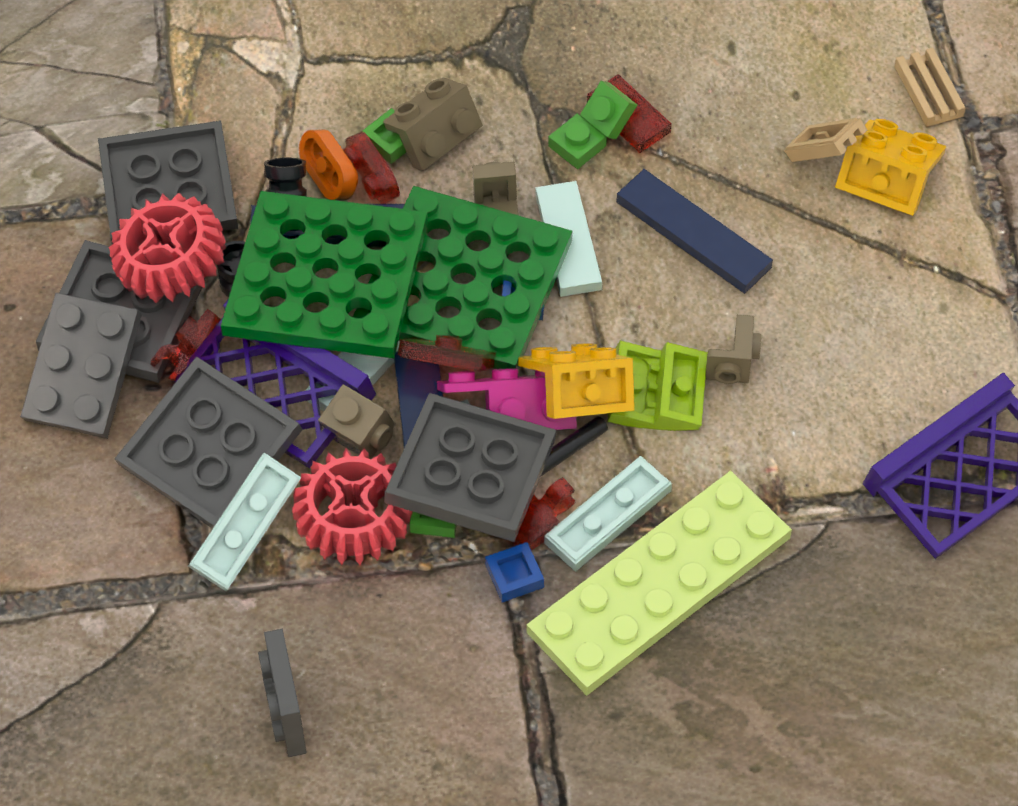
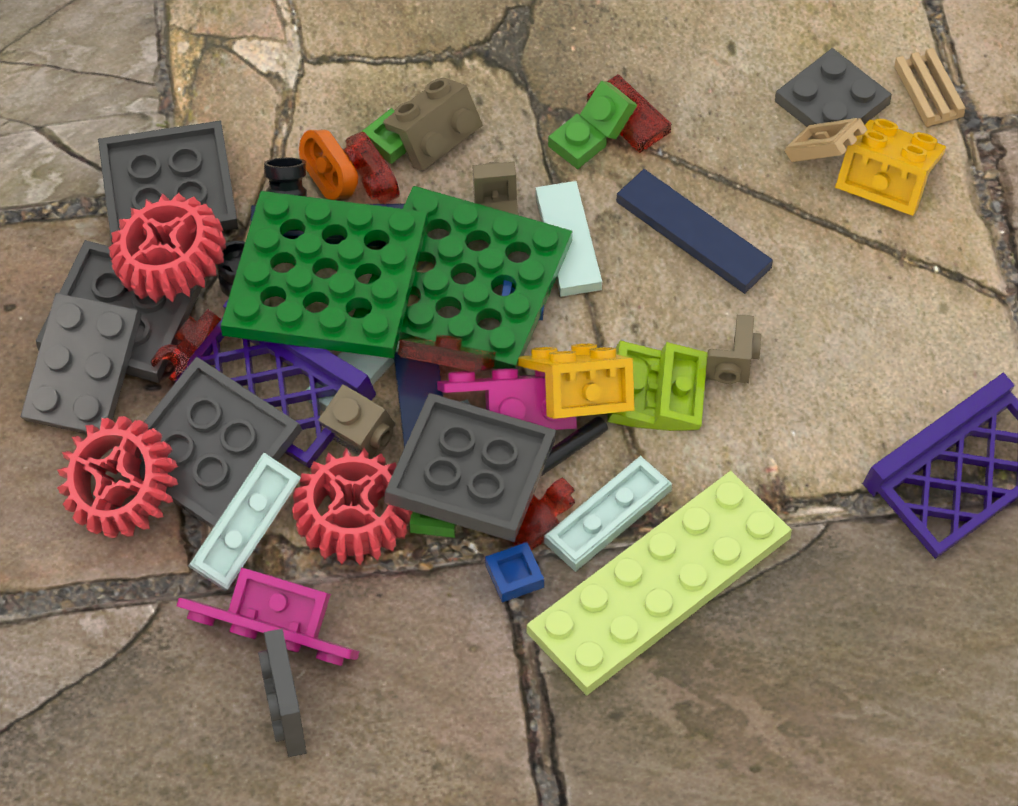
none -> coral gear [57,416,178,538]
none -> dark pink bracket [176,567,360,666]
none -> dark grey plate [775,48,892,127]

